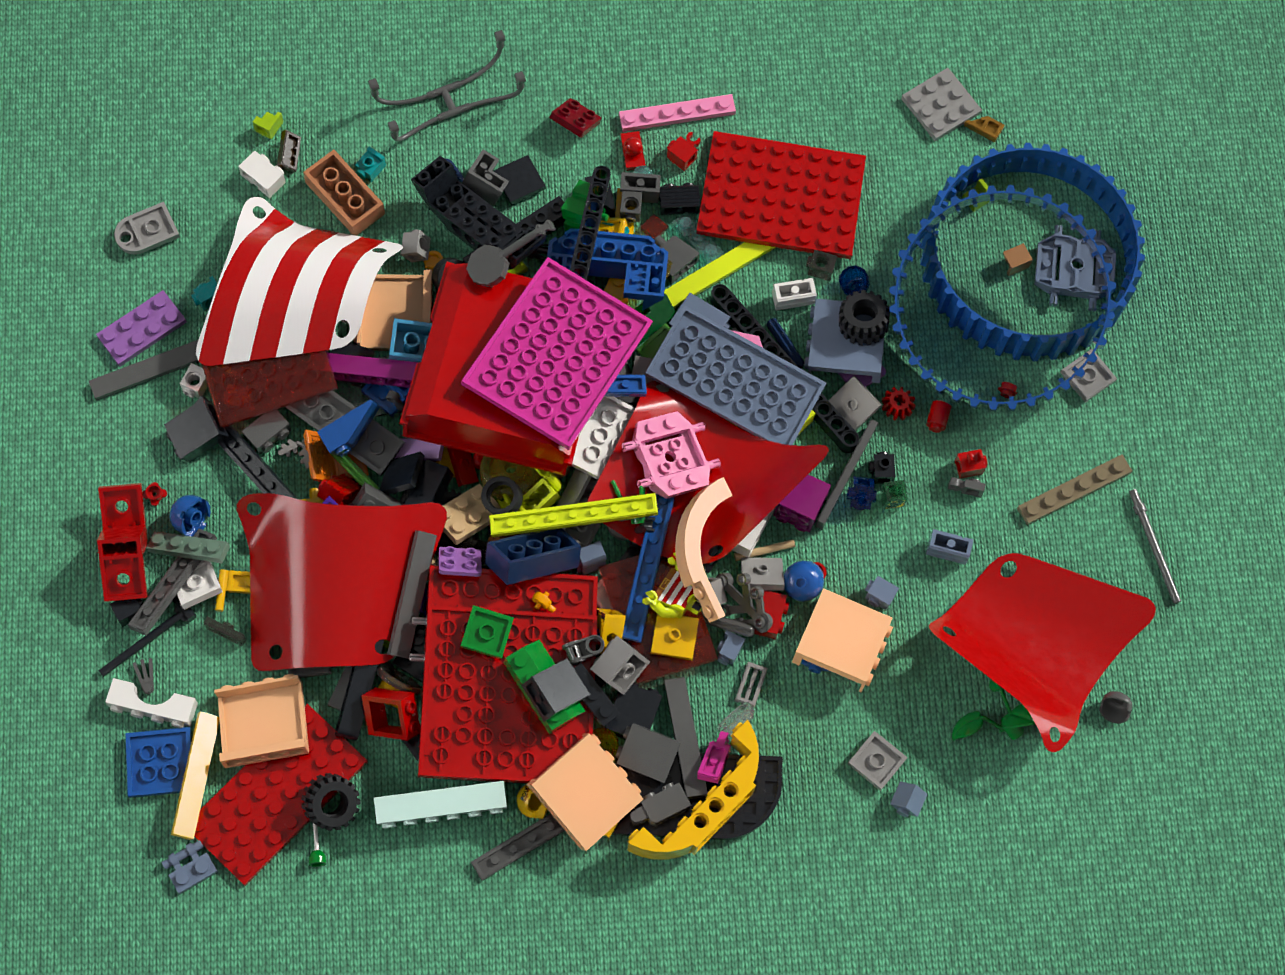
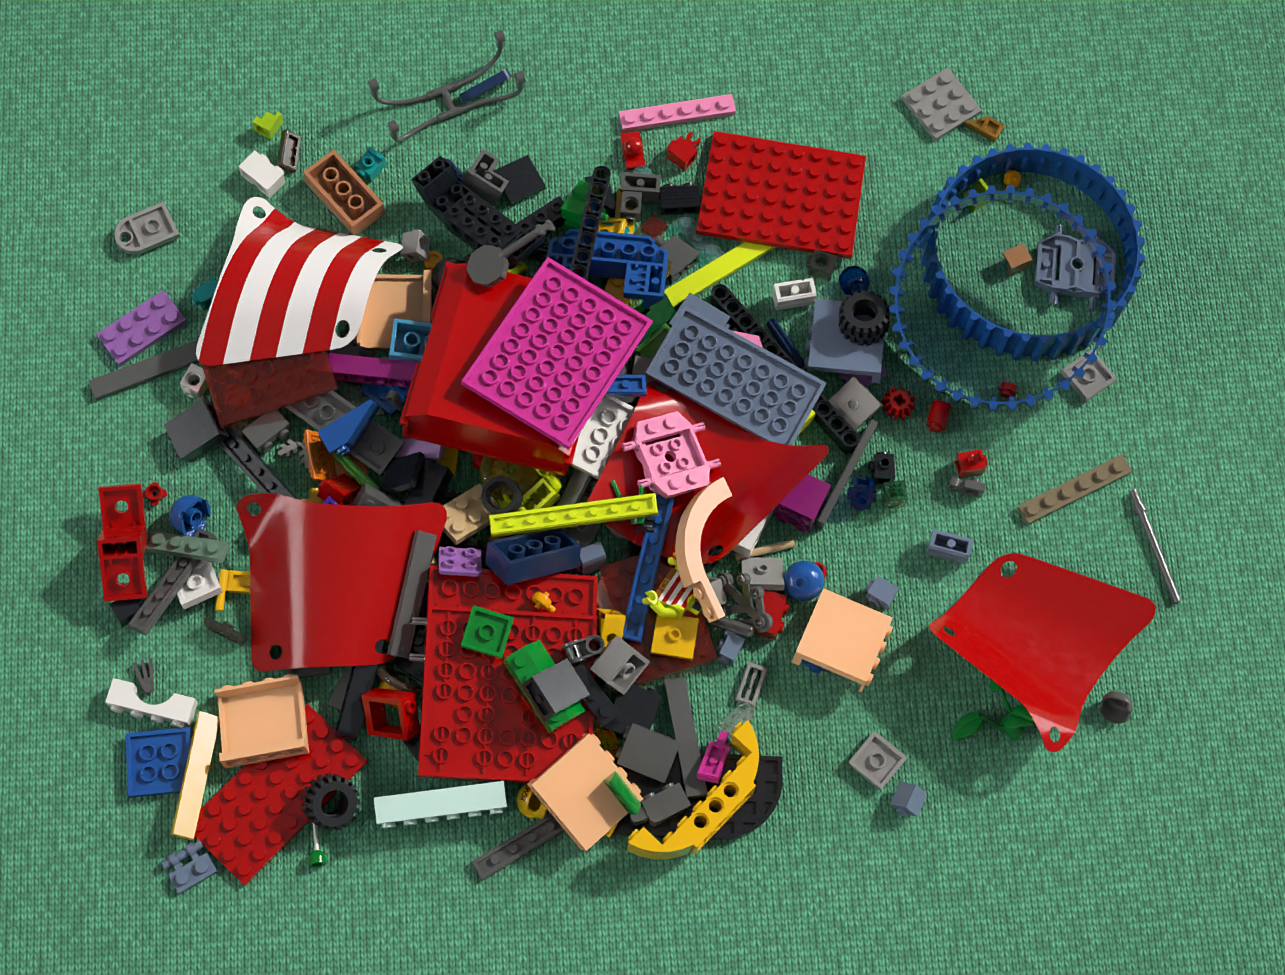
black bar [98,595,197,677] -> none
red plate [447,447,479,487] -> none
dark red plate [549,98,602,138] -> none
none -> dark blue beam [459,68,512,103]
none -> green slope [604,771,641,815]
none -> light orange piece [1004,170,1021,191]

